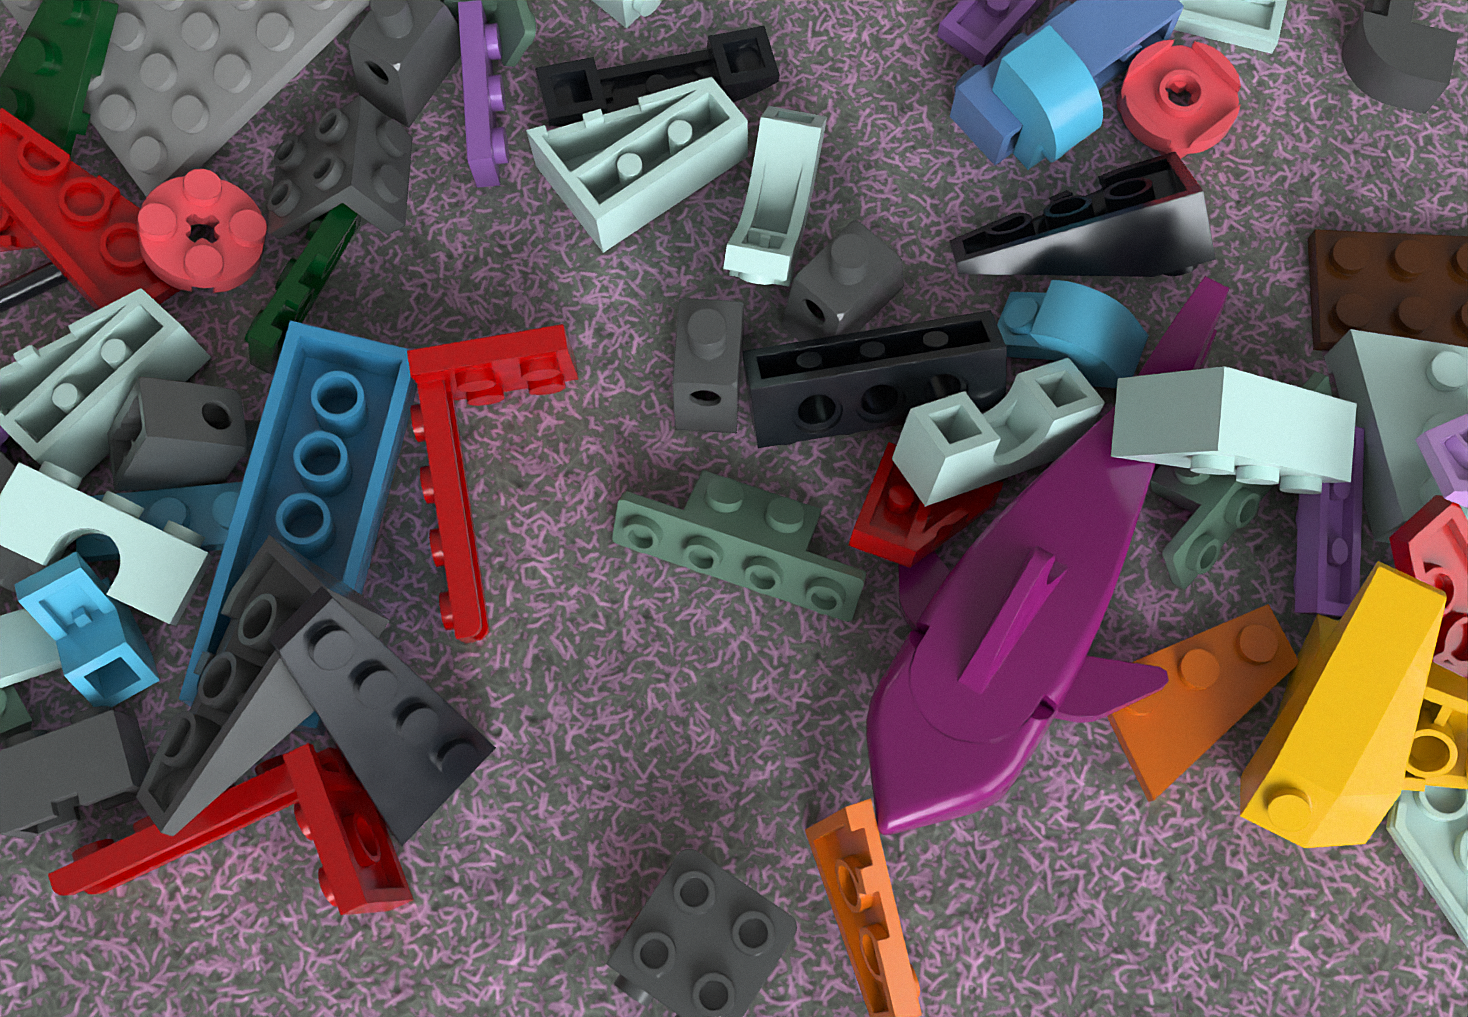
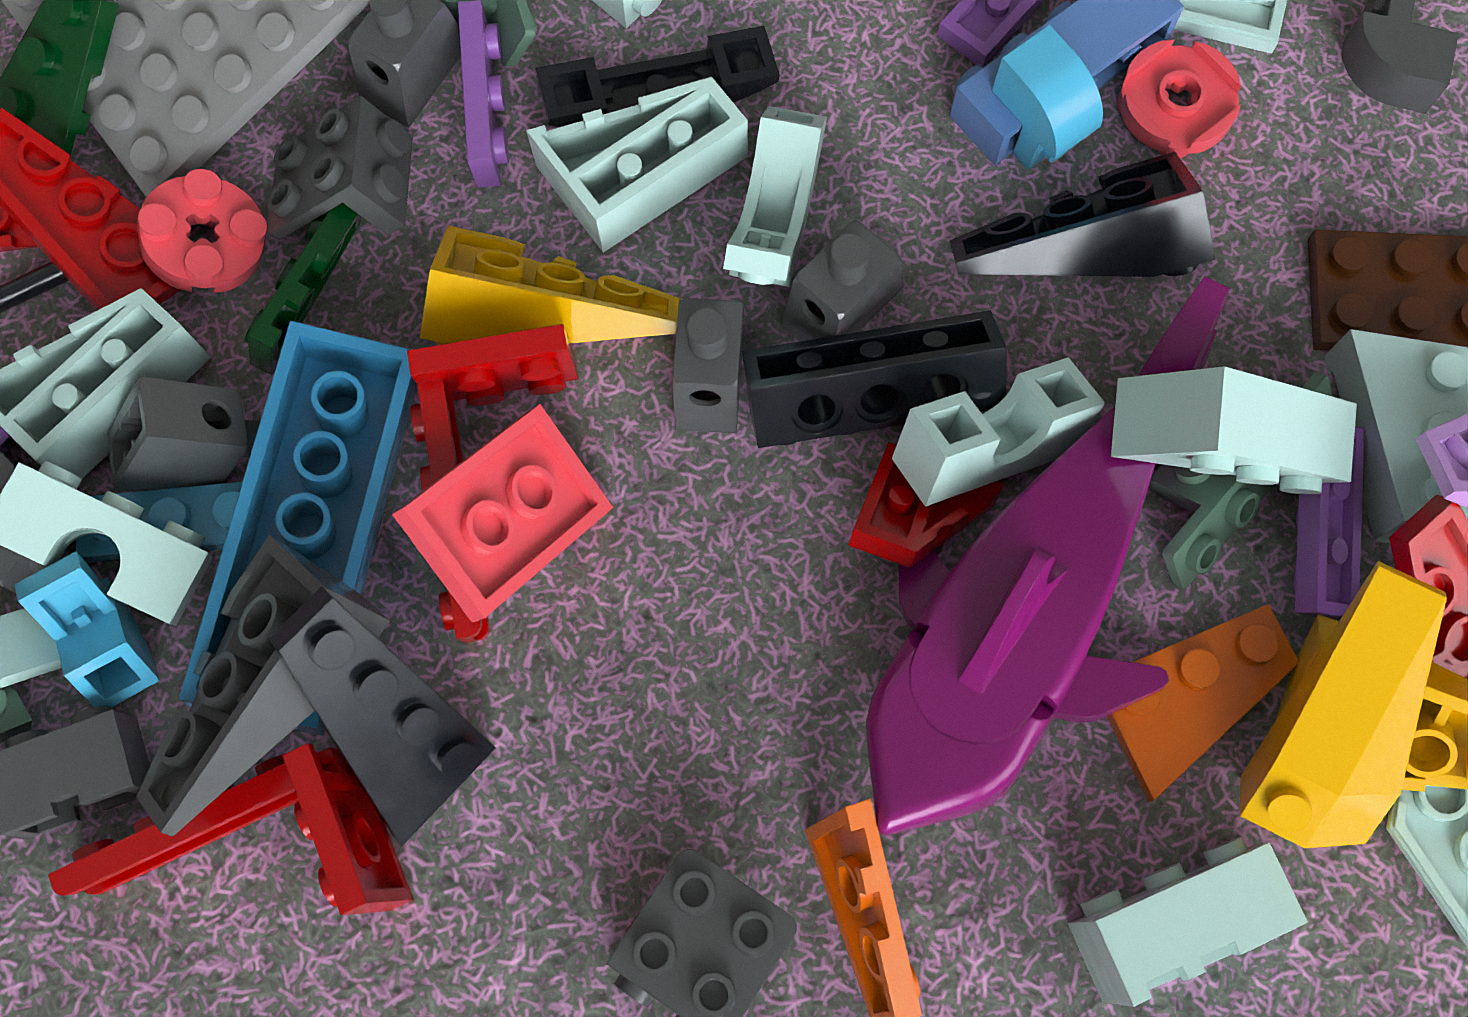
sand green bracket [612,470,867,622] -> none
medium azure brick [997,280,1149,388] -> none
none -> coral plate [392,404,614,623]
none -> yellow wedge [420,225,681,345]
none -> light aqua wedge [1068,837,1308,1007]

